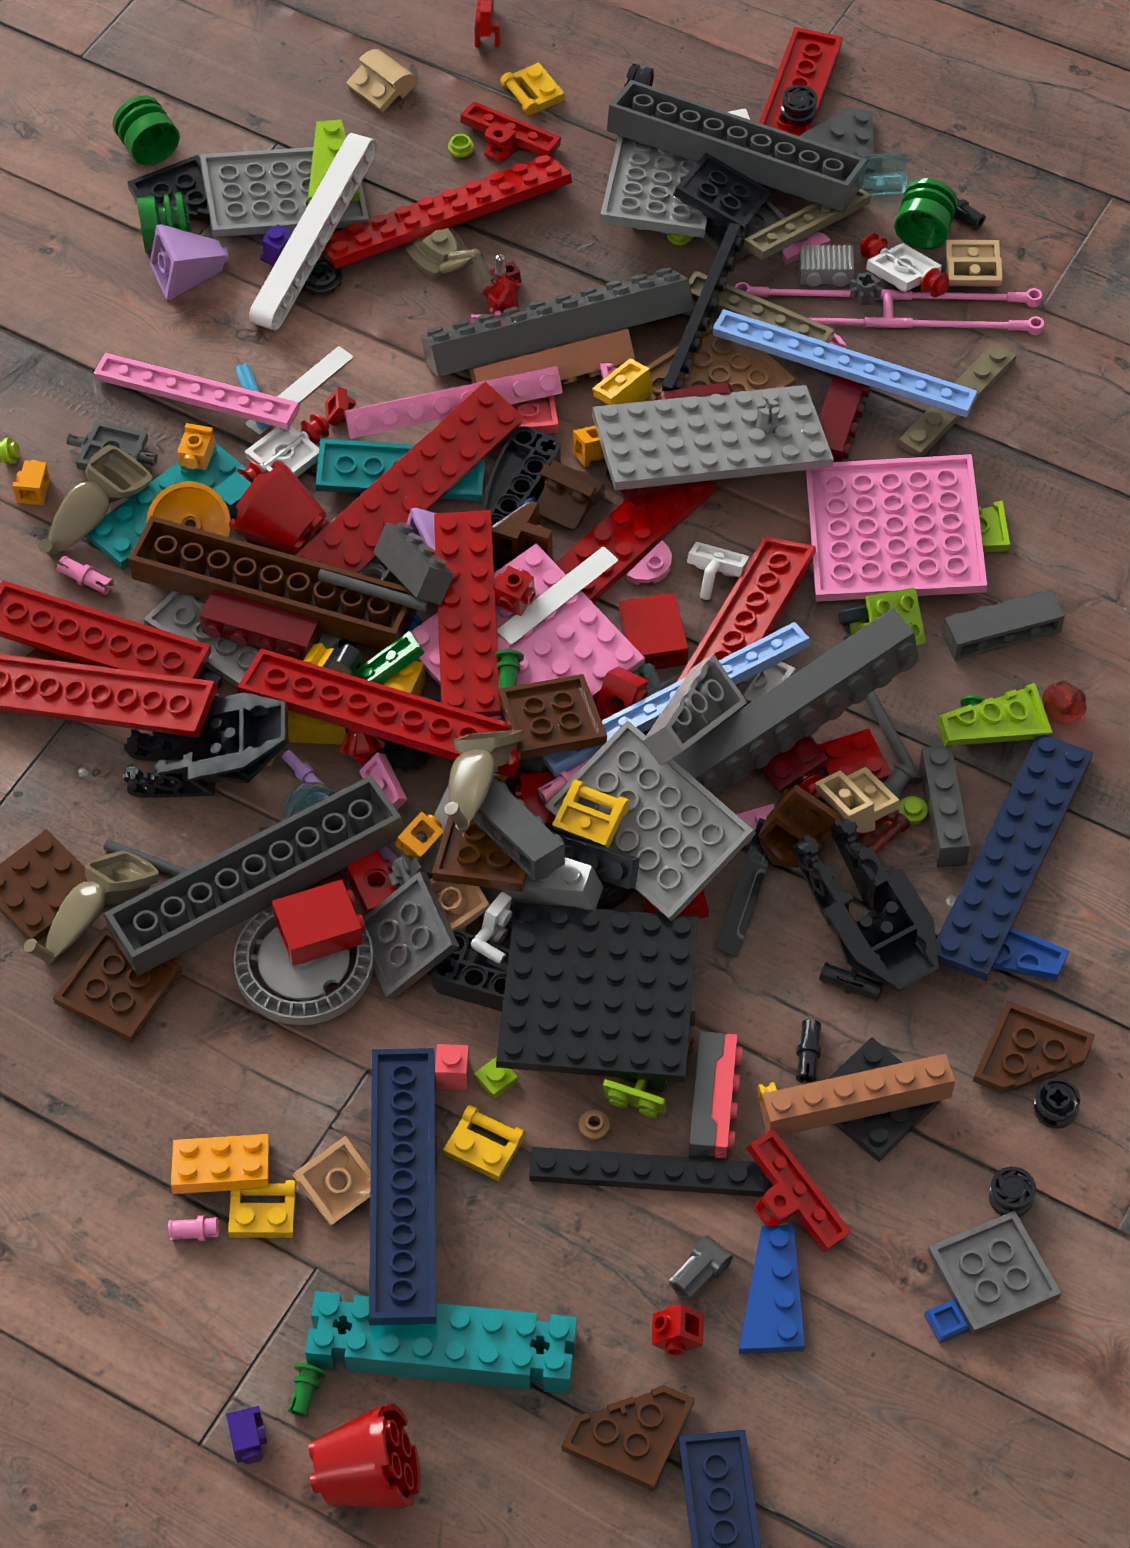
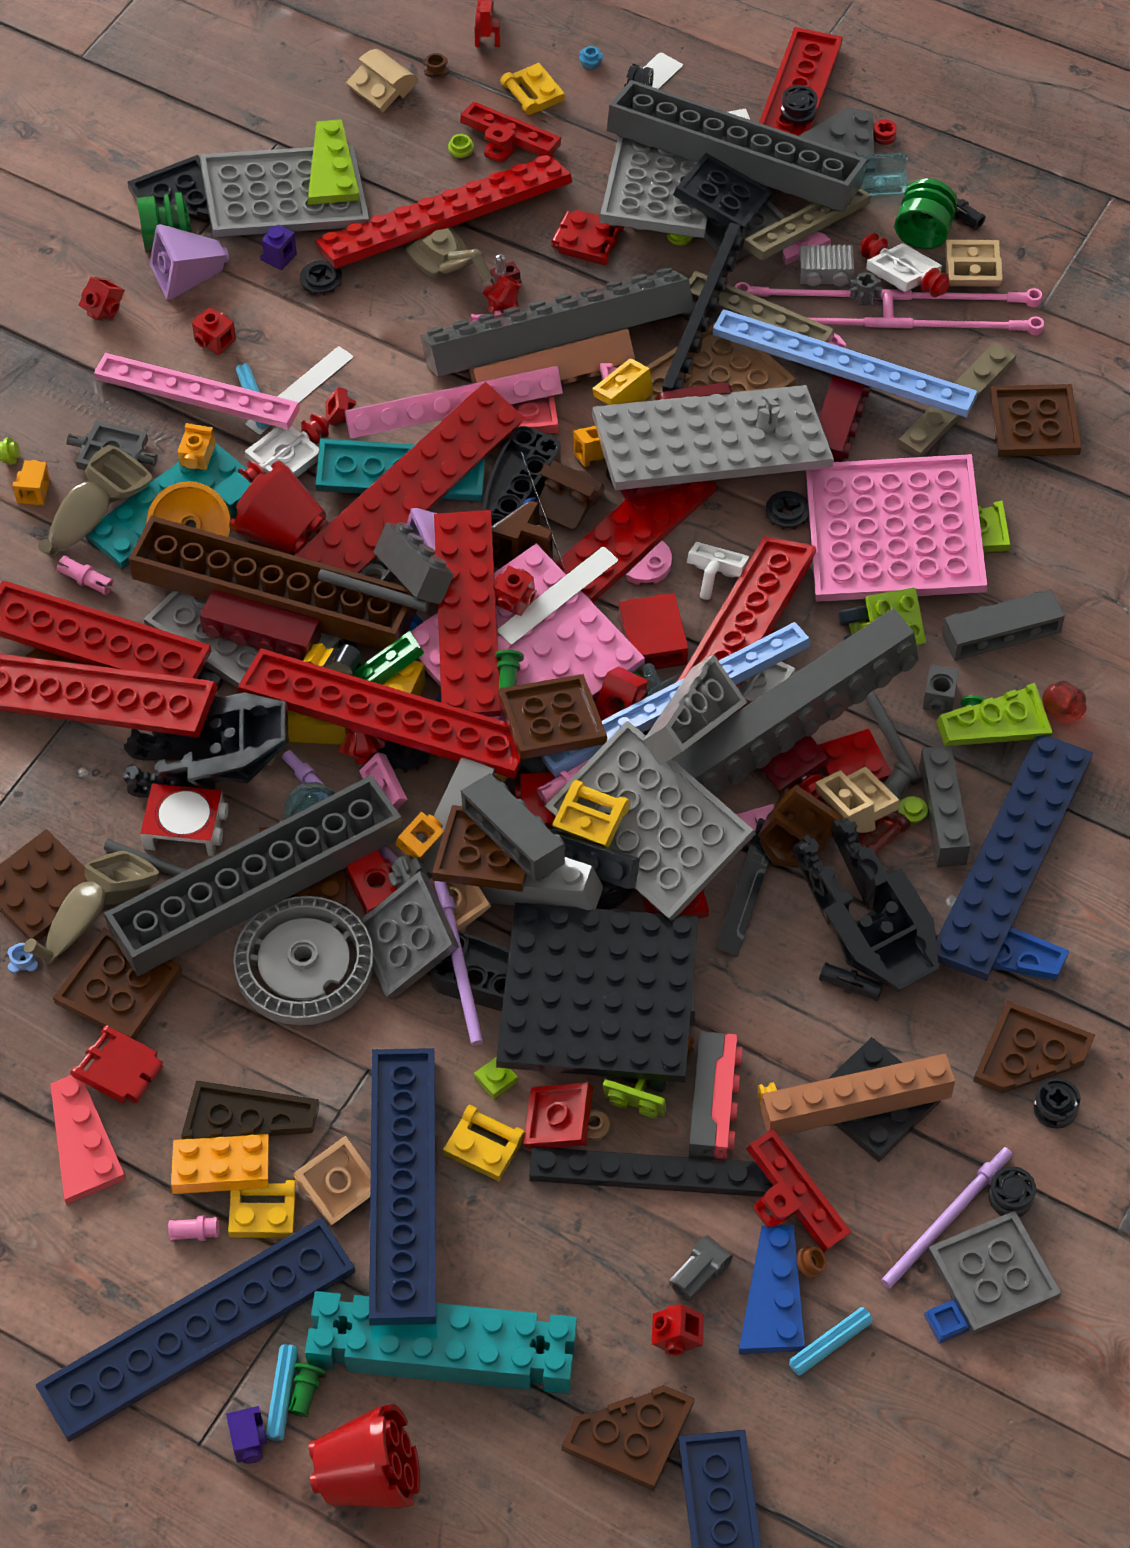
green wheel [112,95,180,166] -> none
white beam [249,133,378,330] -> none
red brick [272,879,366,966] -> none
coral brick [435,1044,470,1091] -> none
dark tan piece [444,730,524,831] -> none
white plate [471,892,512,965] -> none
black pin [796,1019,822,1084] -> none
none -> light blue plate [7,943,38,973]
none -> dark blue plate [35,1217,356,1442]
none -> coral wing [50,1075,126,1205]
none -> red plate [70,1026,163,1104]
none -> red brick [78,277,125,321]
none -> panel [140,784,228,856]
none -> dark brown wing [181,1080,320,1139]
none -> red brick [192,307,236,356]
none -> medium azure axle [265,1344,298,1441]
none -> reddish brown plate [423,53,449,77]
none -> lavender bar [434,881,483,1046]
none -> black sticker [521,452,565,573]
none -> red plate [523,1082,593,1150]
none -> red plate [551,209,625,265]
none -> dark azure plate [579,46,603,69]
none -> white sticker [643,52,683,89]
none -> black gear [765,491,809,530]
none -> medium azure axle [789,1307,873,1376]
none -> dark orange plate [797,1246,827,1279]
none -> red bush [873,119,897,145]
none -> lavender bar [881,1147,1013,1289]
none -> dark grey brick [923,664,959,713]
none -> reddish brown plate [989,384,1081,457]

